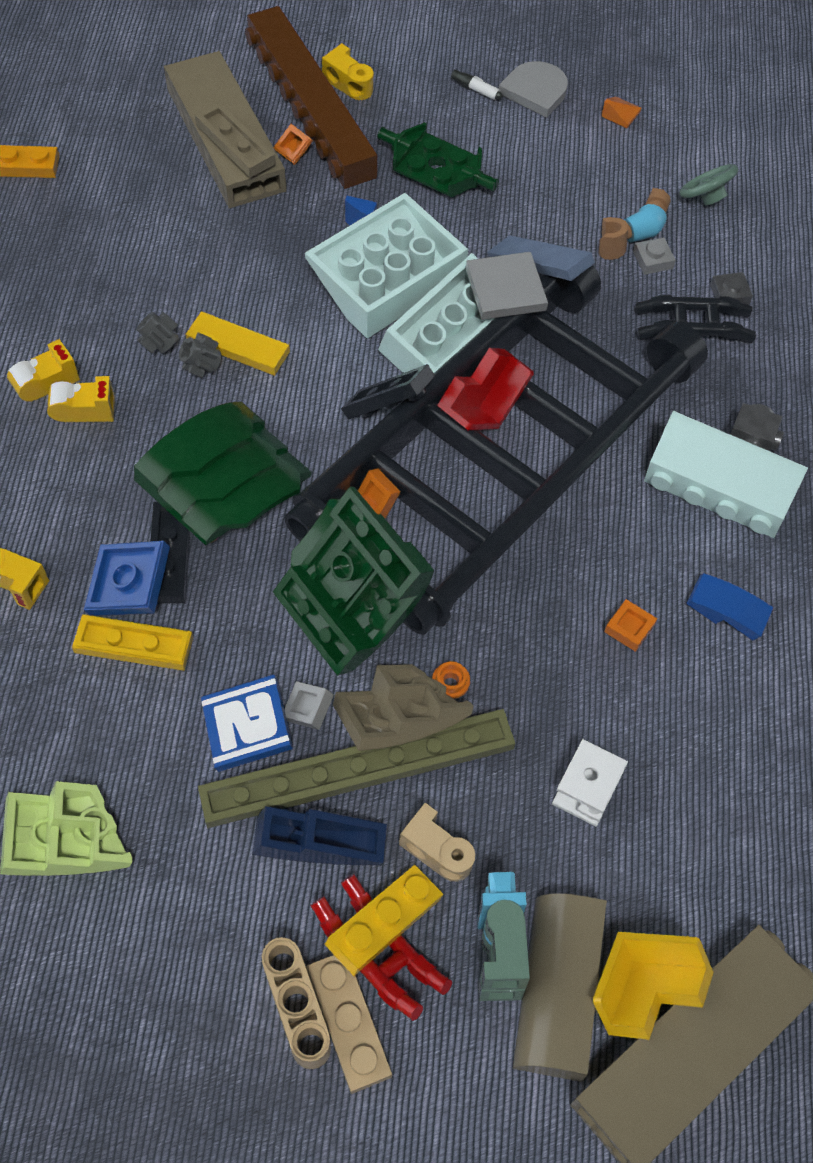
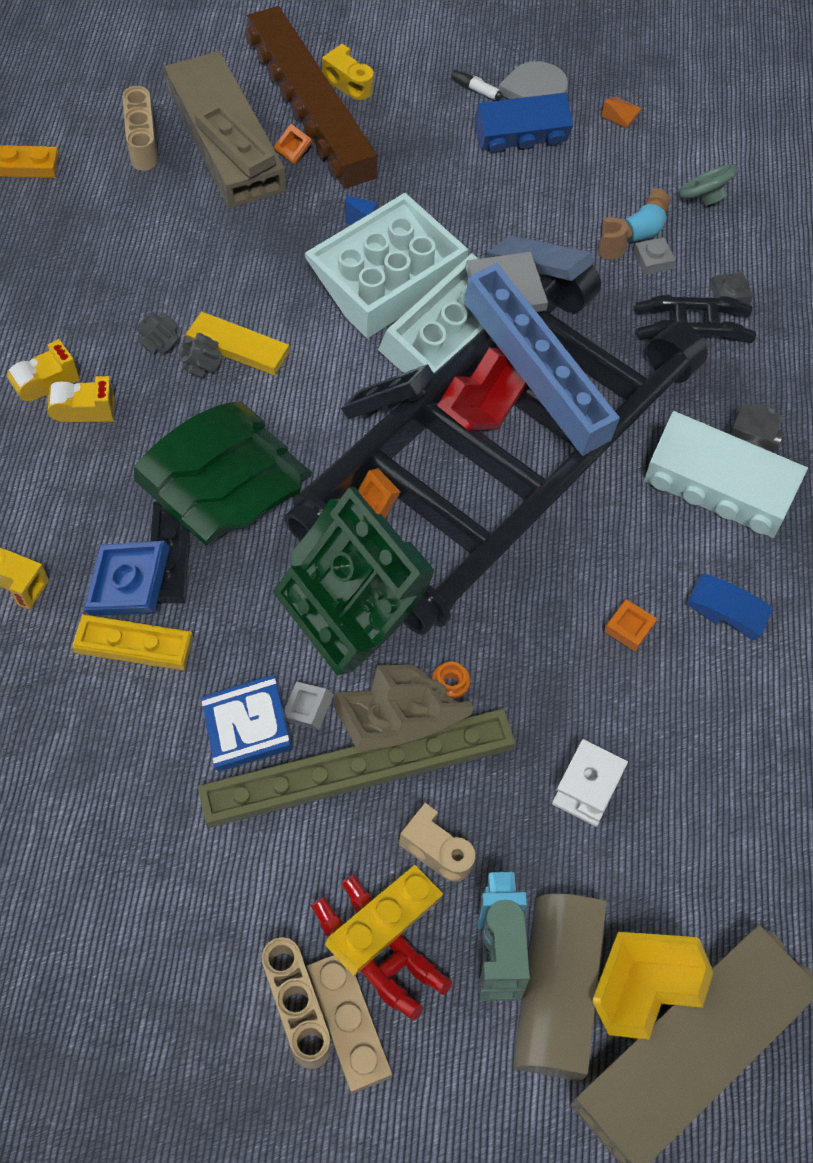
yellowish green slope [0,781,132,876] -> none
dark blue slope [252,806,387,866] -> none
dark green plate [377,122,499,197] -> none
none -> tan beam [122,86,158,171]
none -> medium blue brick [464,263,620,456]
none -> blue brick [474,92,573,152]

